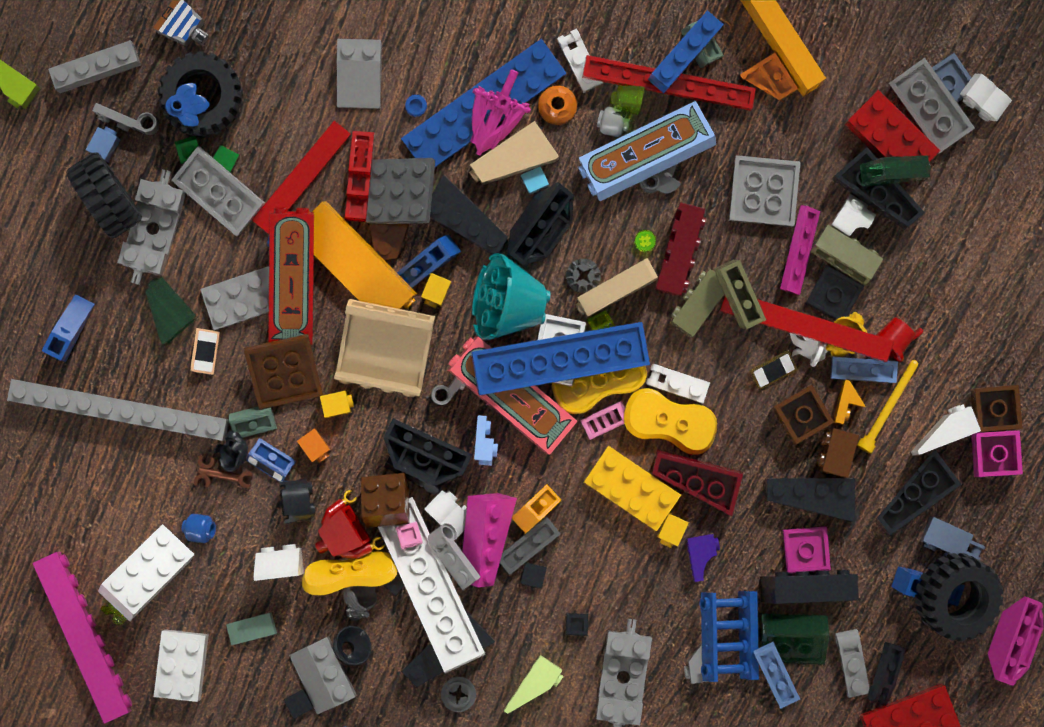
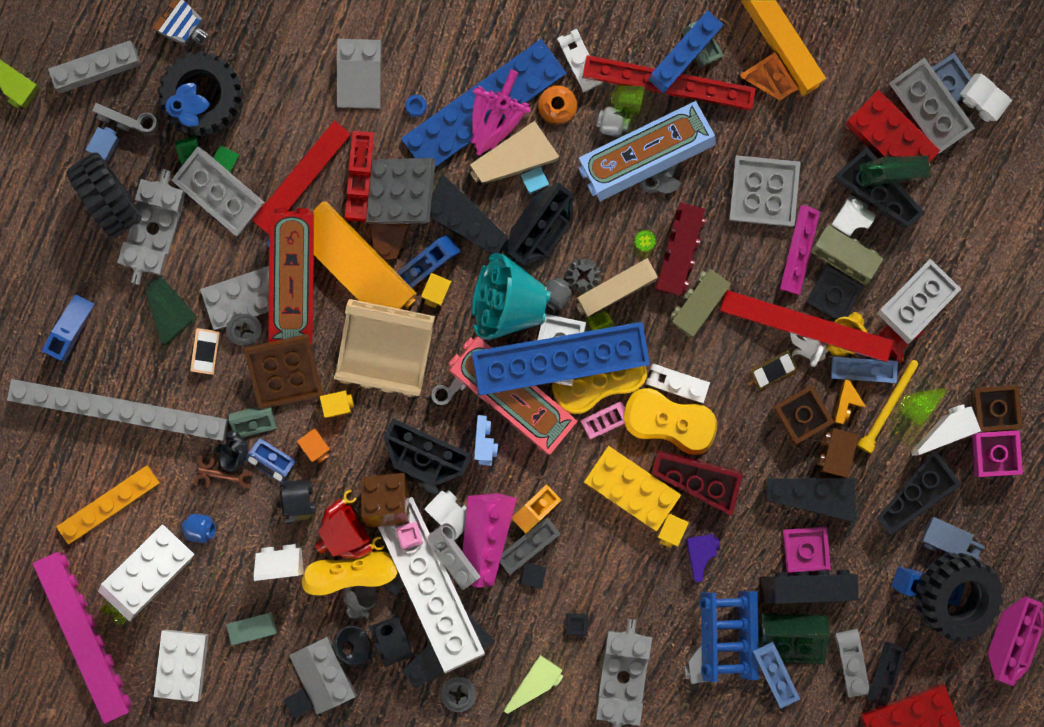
olive brick [714,260,766,329] -> none
none -> light orange plate [56,465,160,545]
none -> dark grey gear [226,313,261,346]
none -> black brick [369,616,413,667]
none -> dark grey head [545,277,572,311]
none -> light grey plate [877,259,961,344]
none -> clear neon green slope [898,388,947,427]

